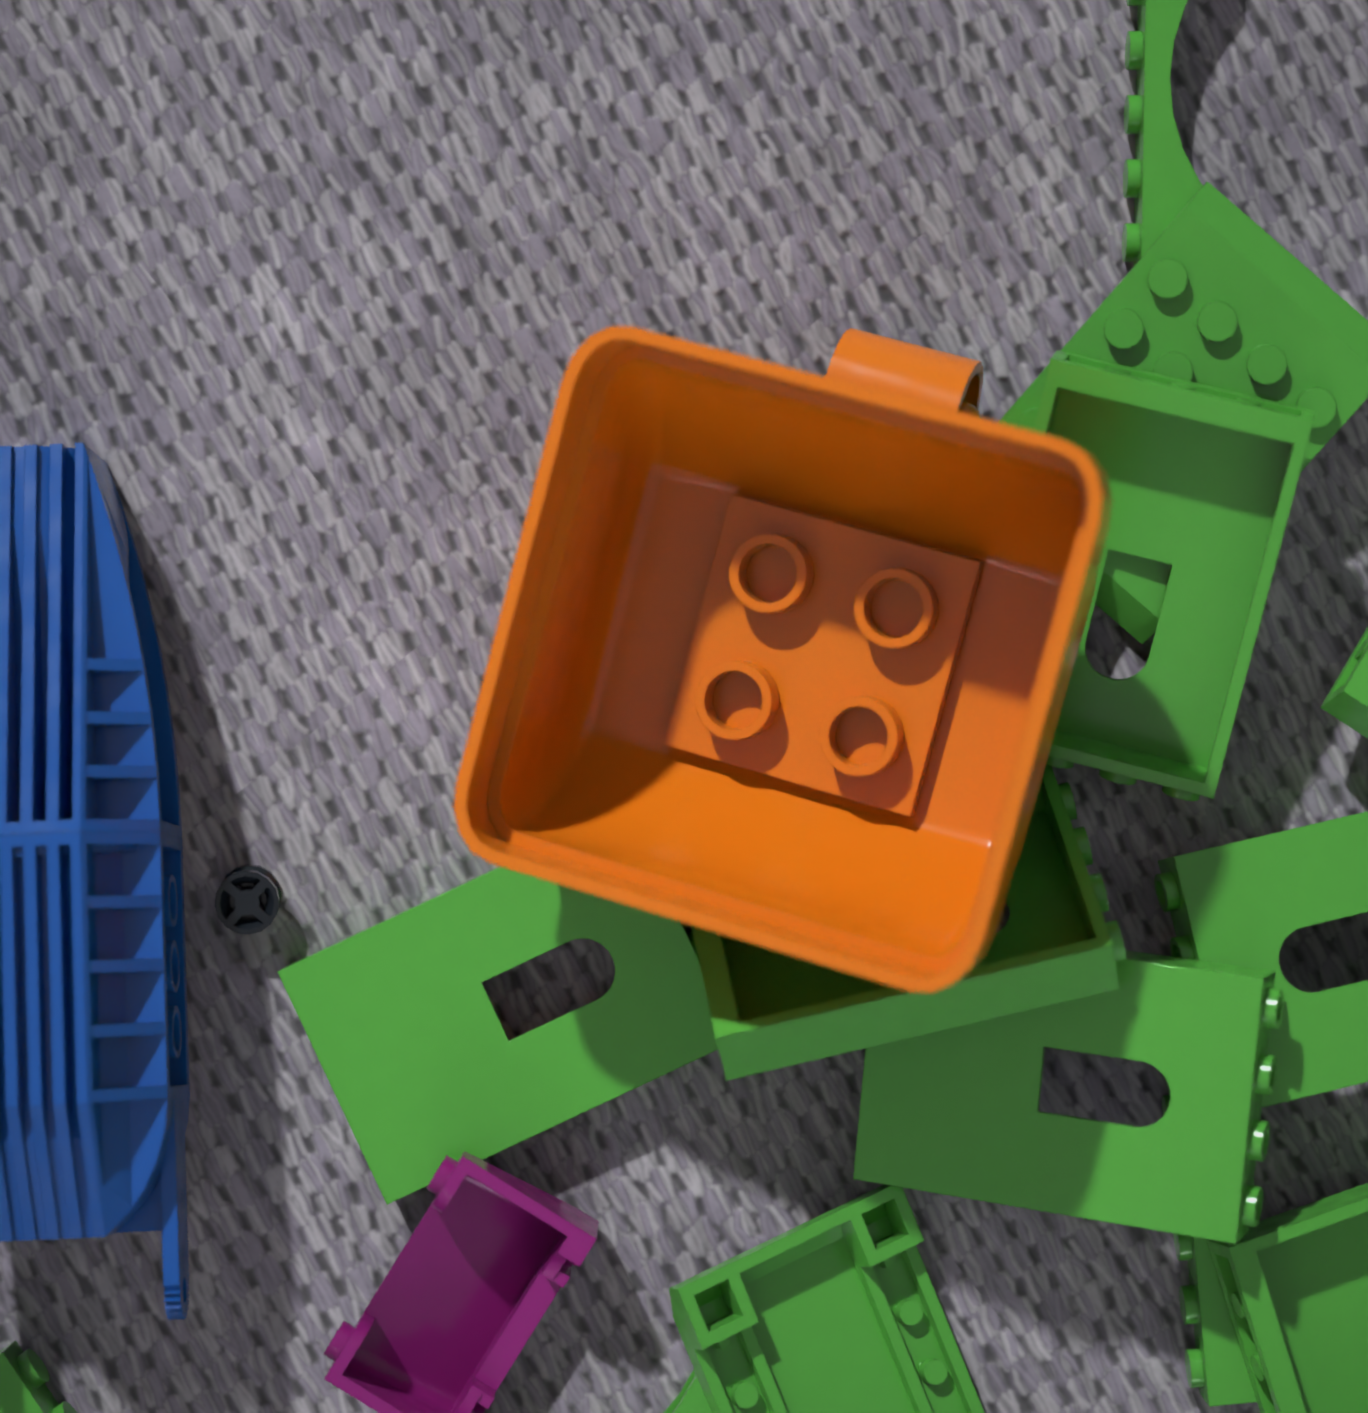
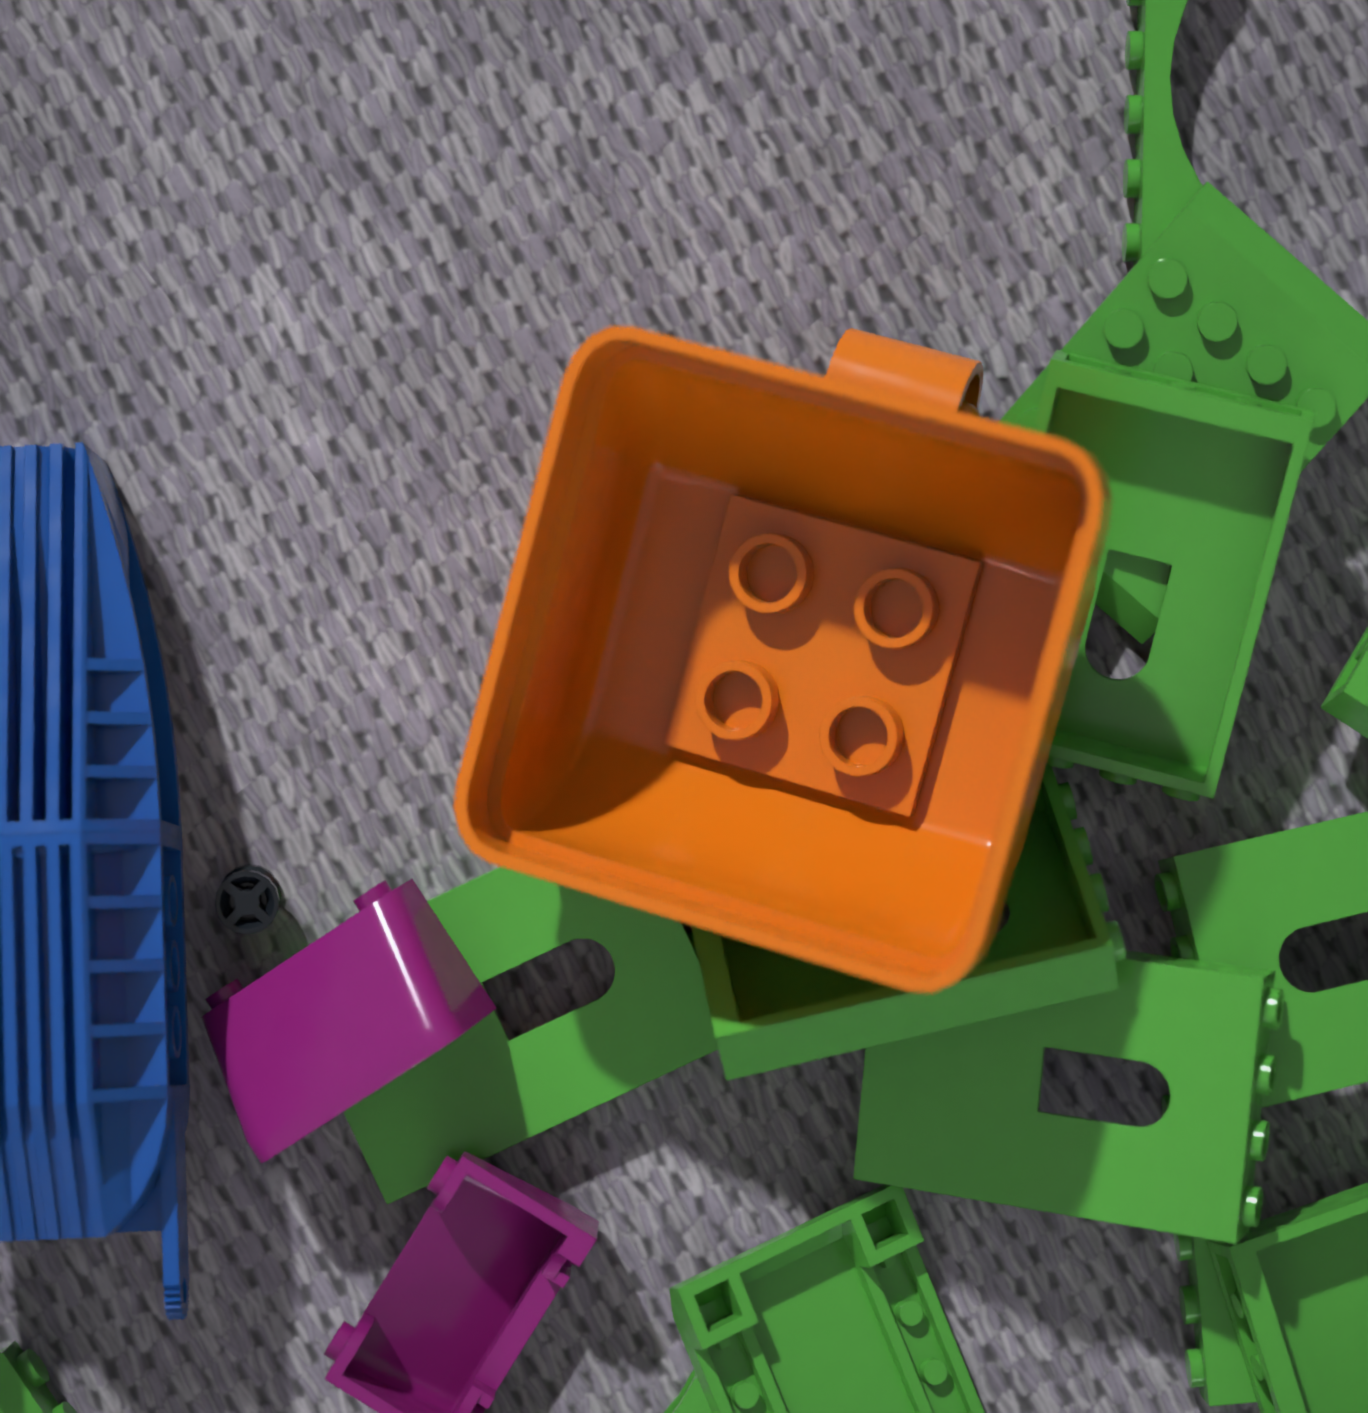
none -> magenta windscreen [201,879,496,1164]

